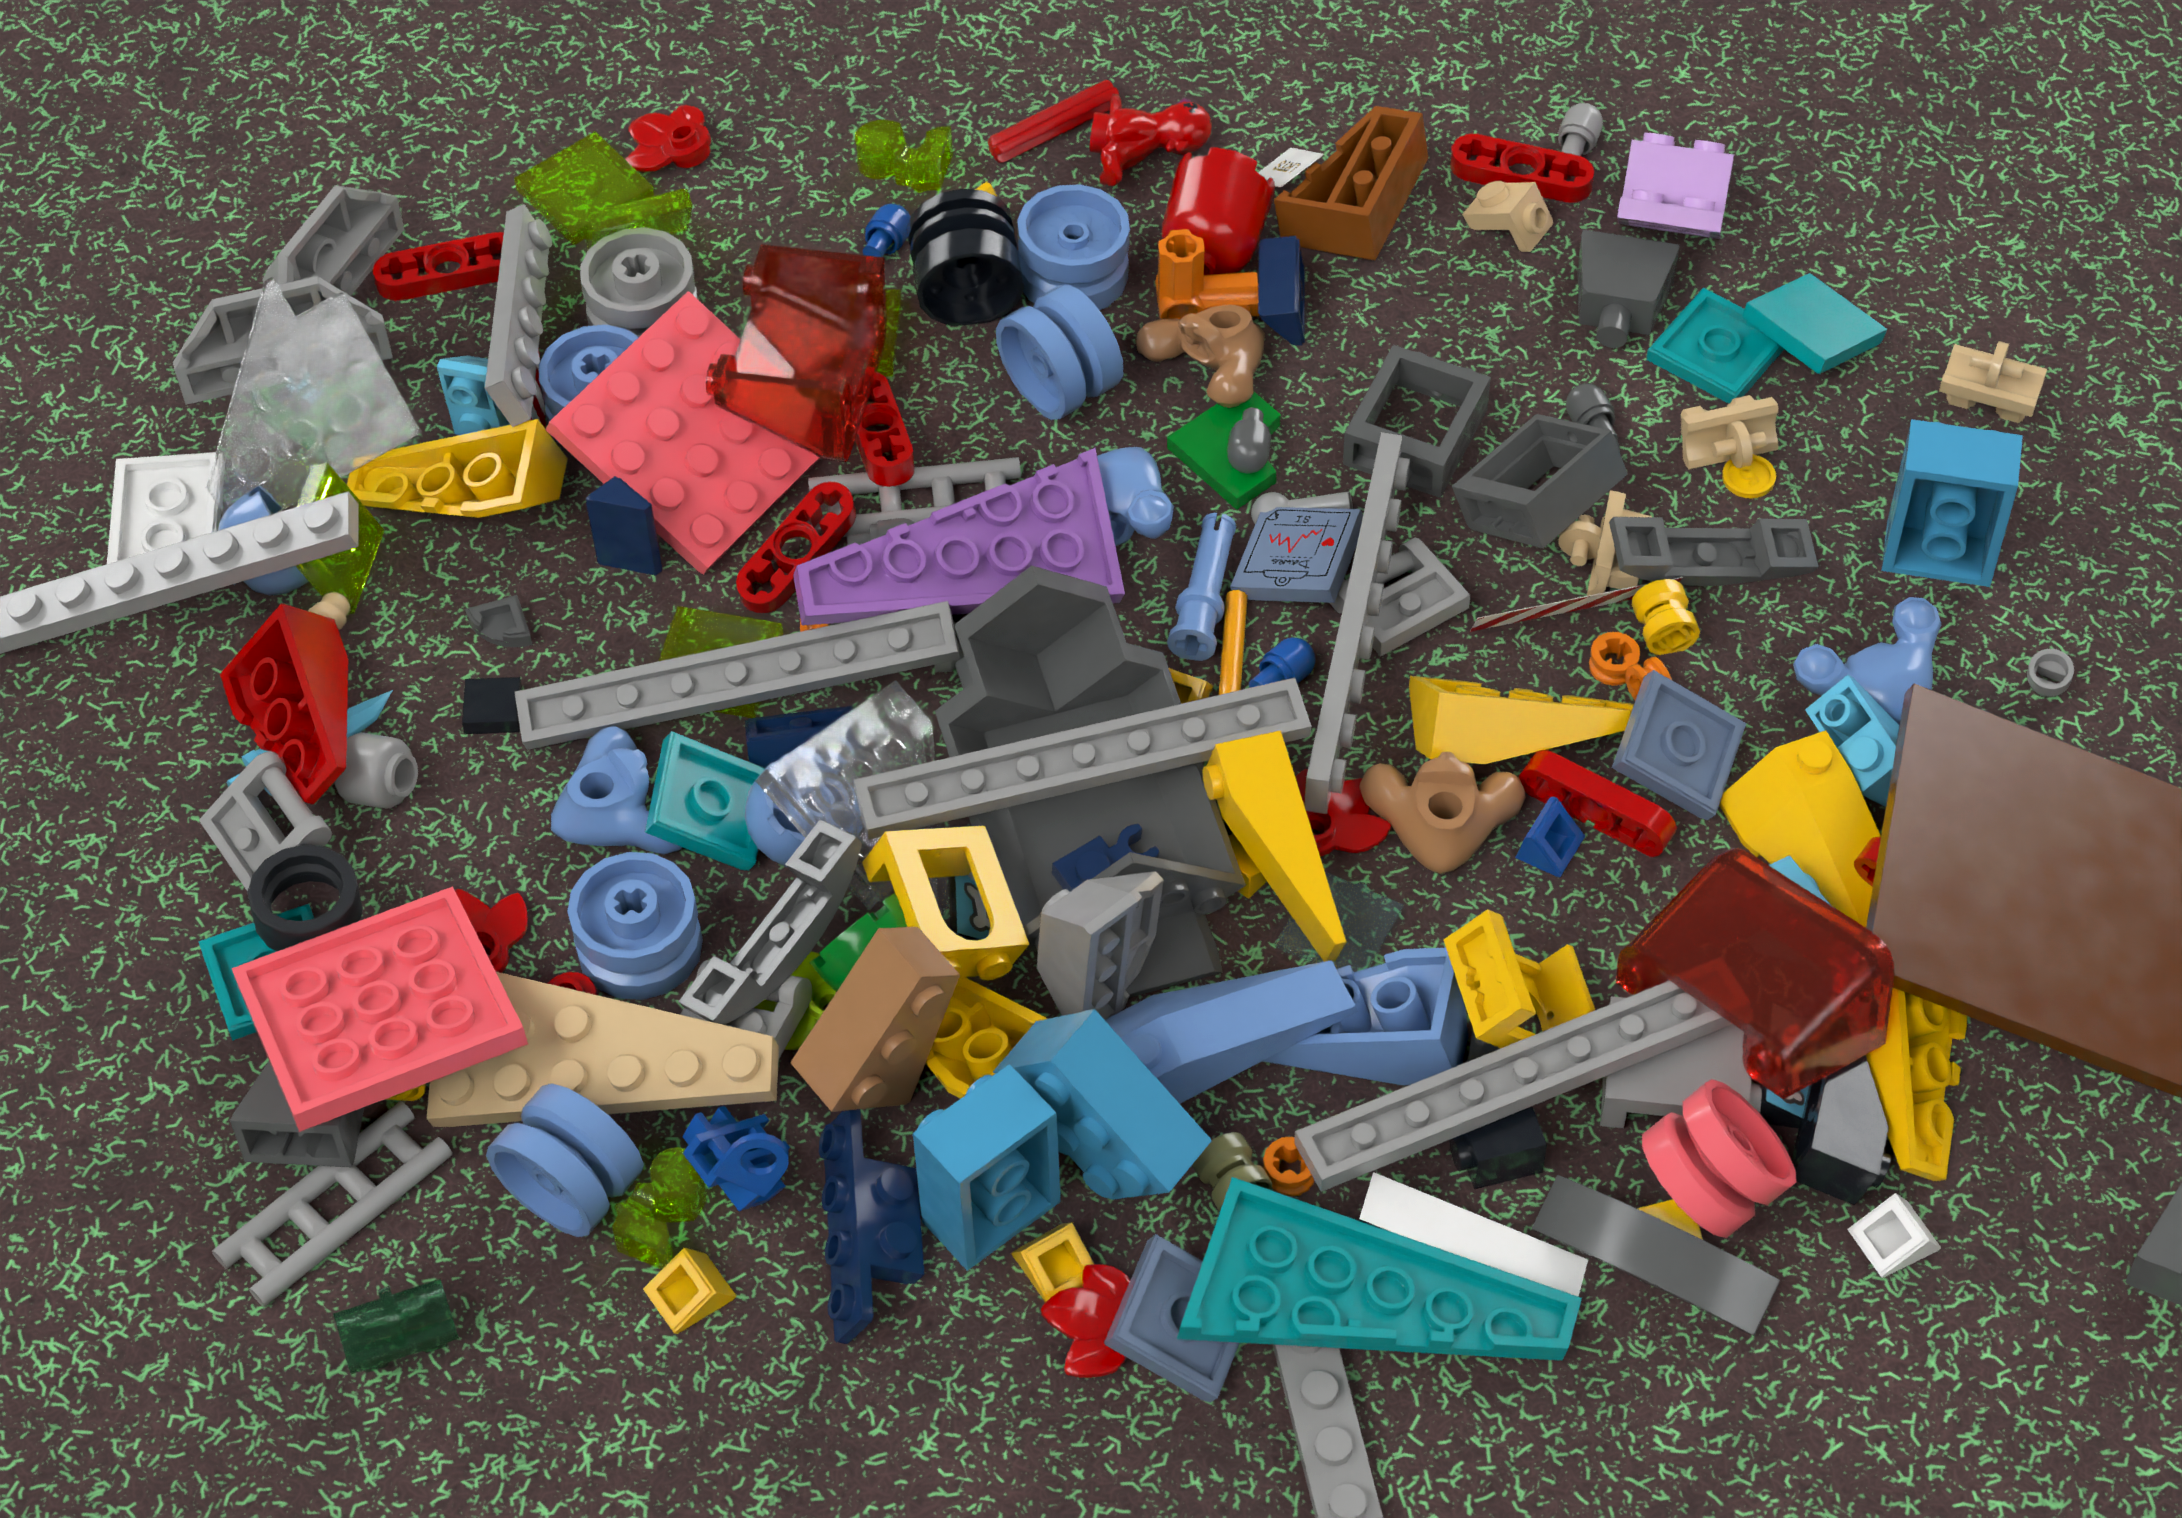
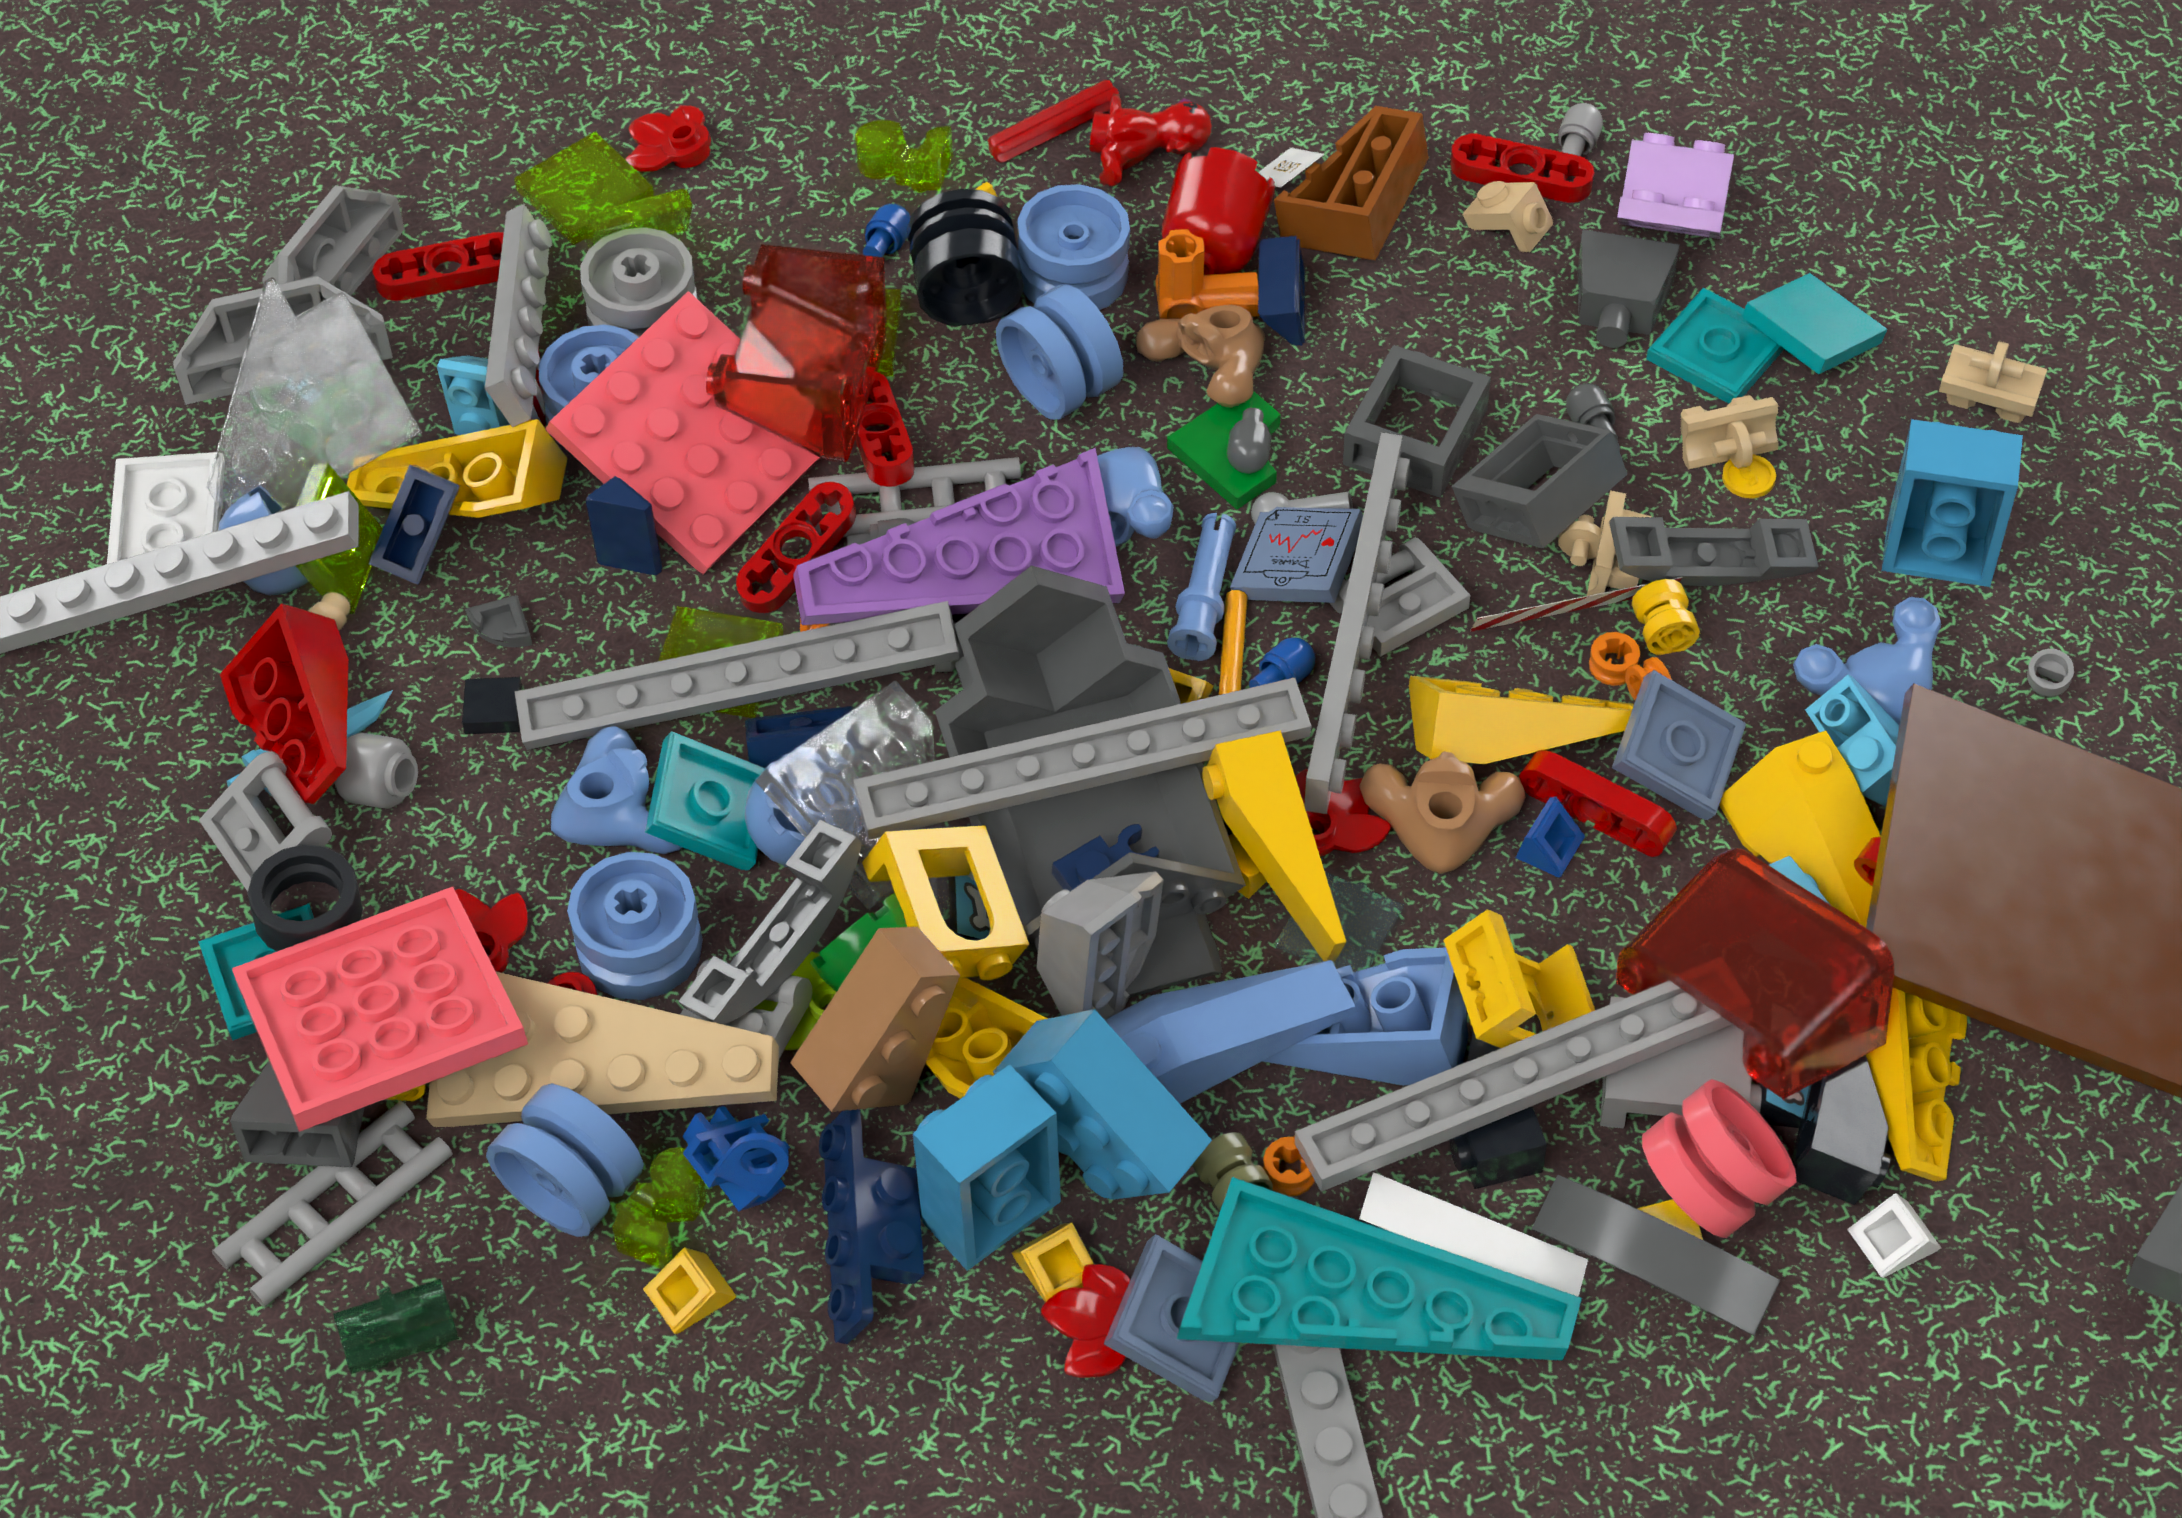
none -> dark blue slope [369,465,460,585]

